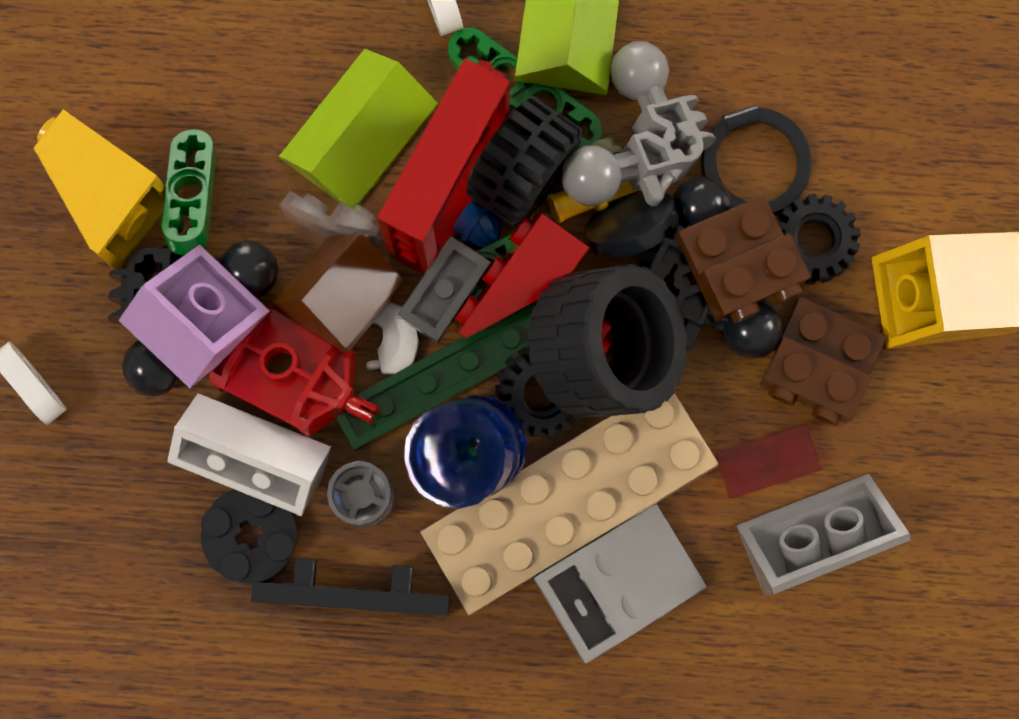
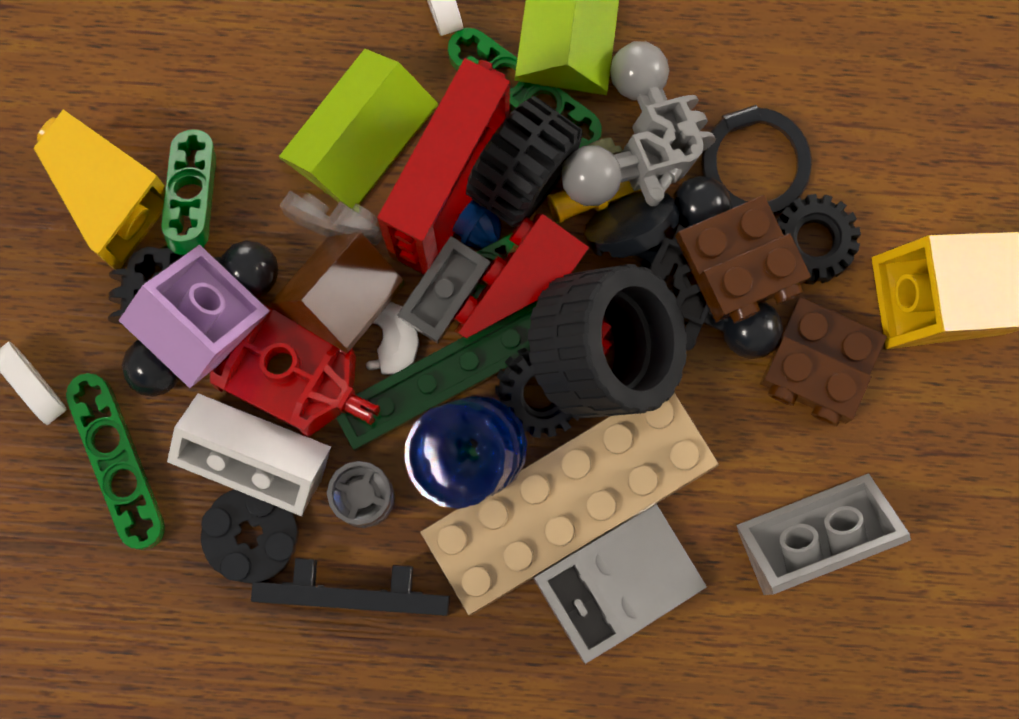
clear red plate [714,424,822,500] -> none
none -> green beam [66,373,165,550]

